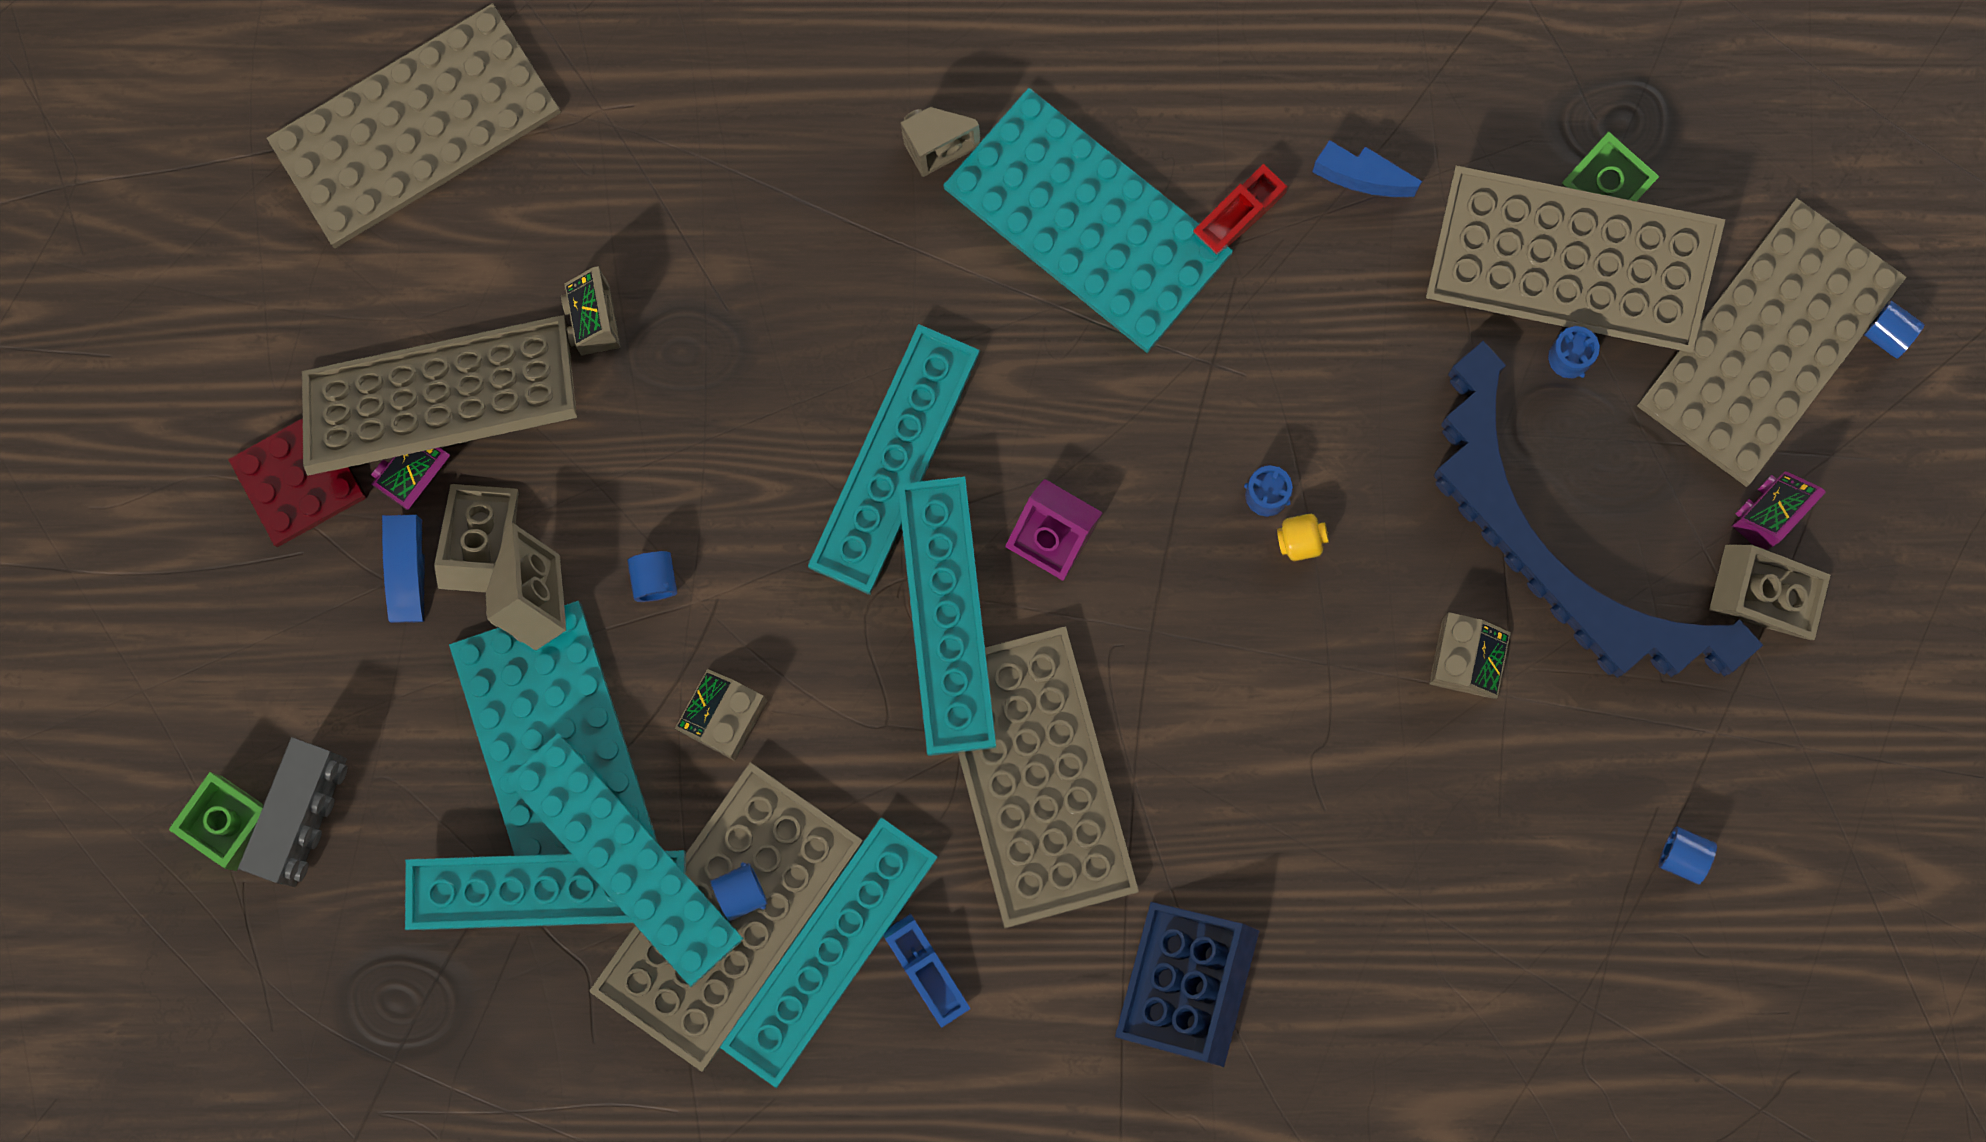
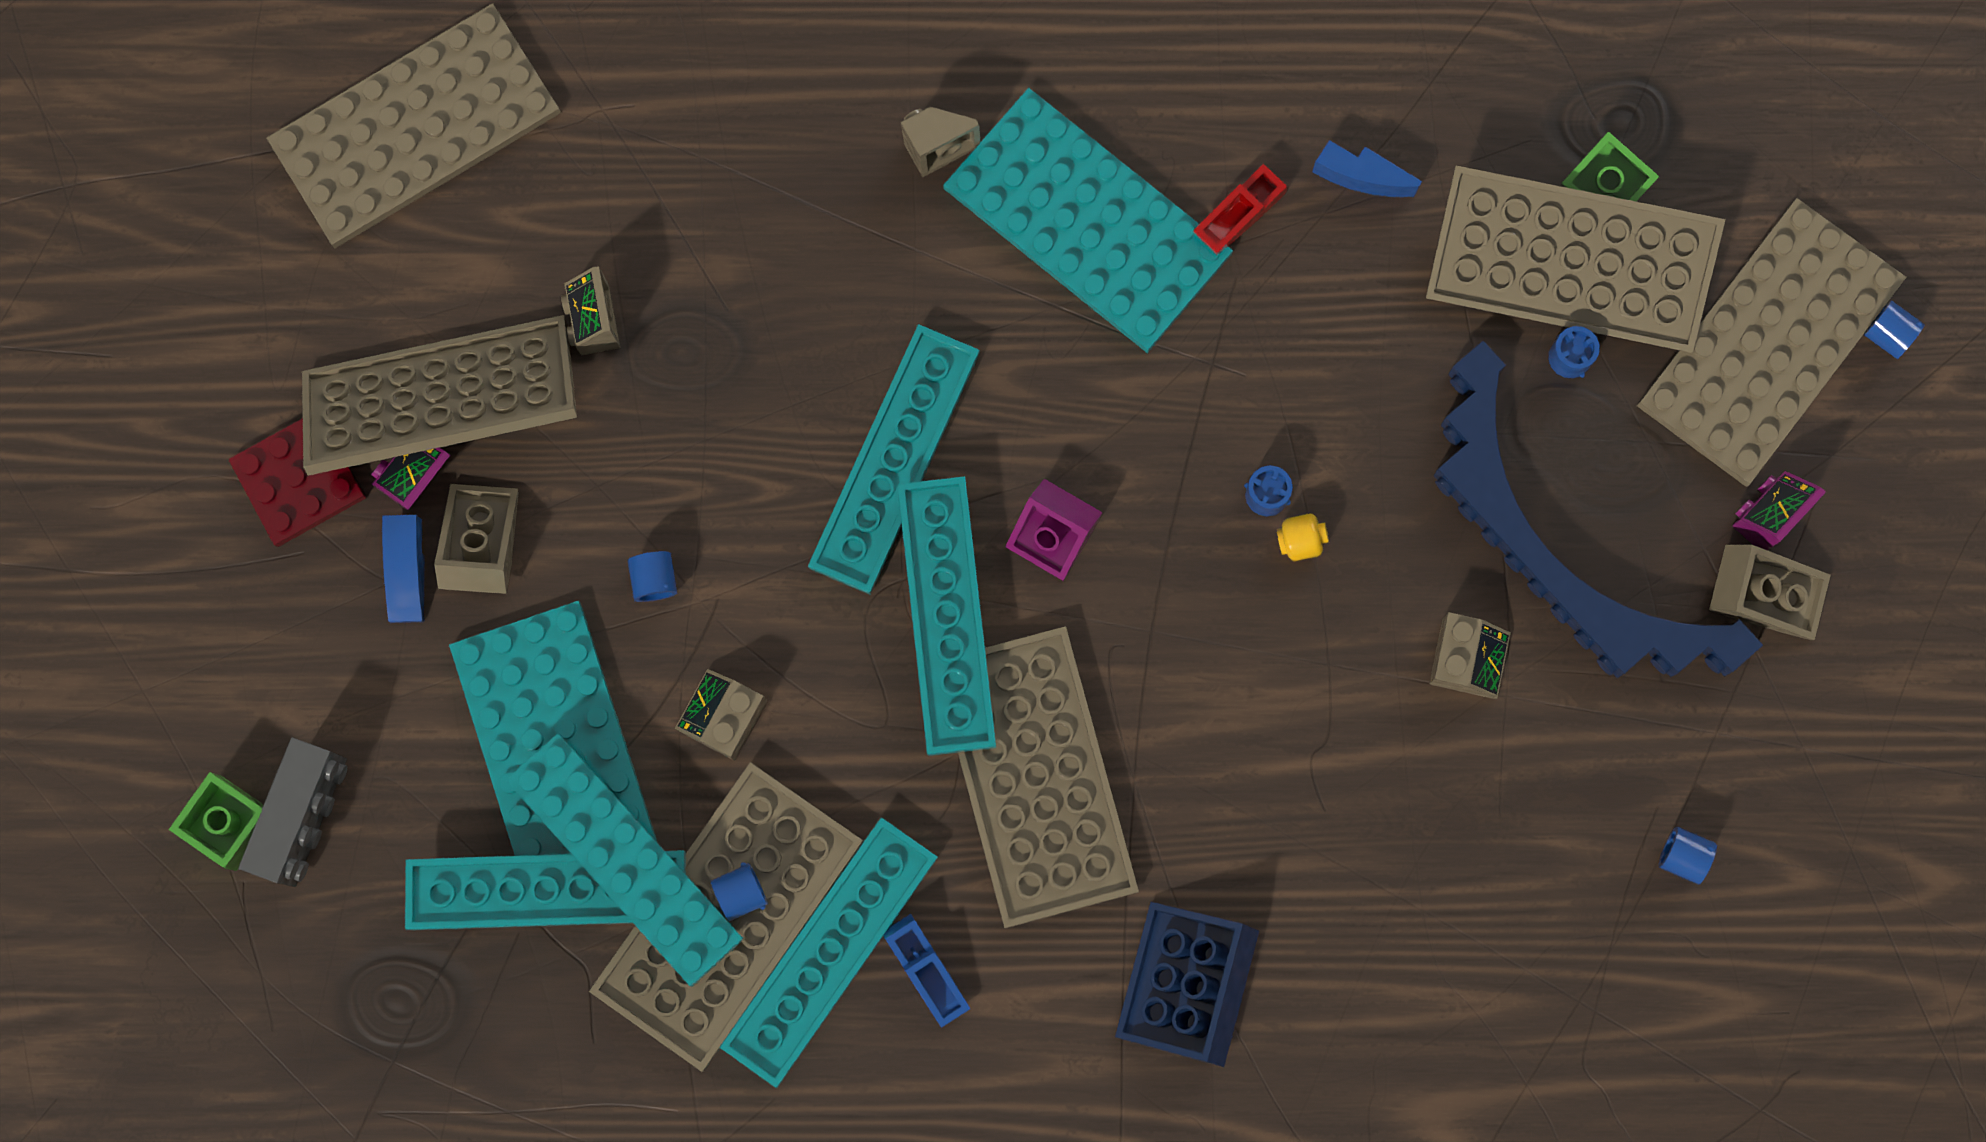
dark tan slope [486,523,566,650] -> none

